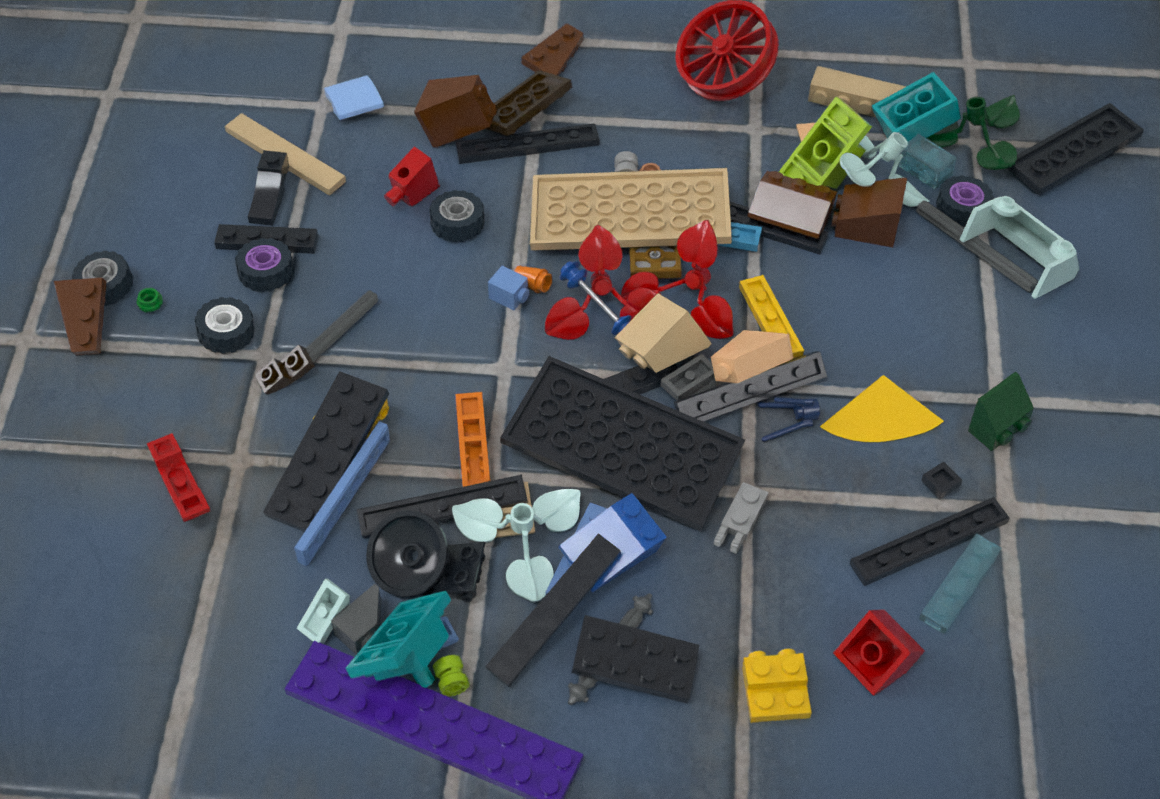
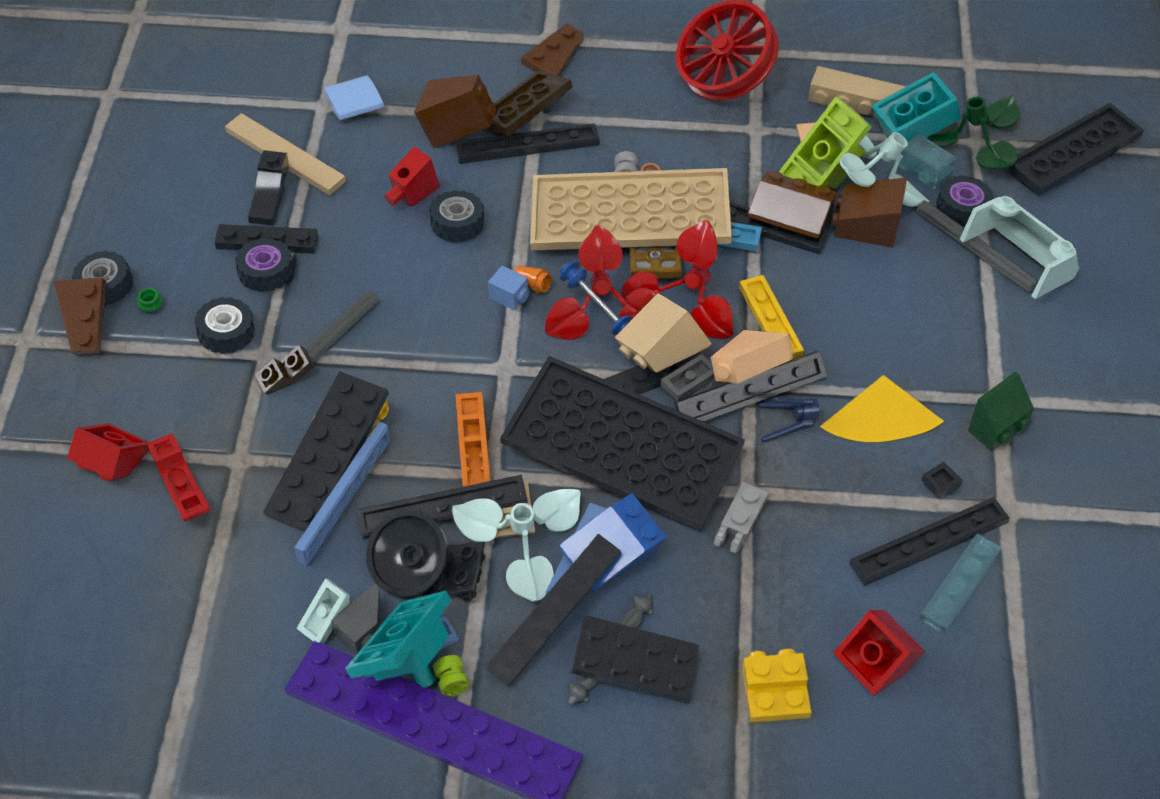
none -> red slope [67,423,149,481]

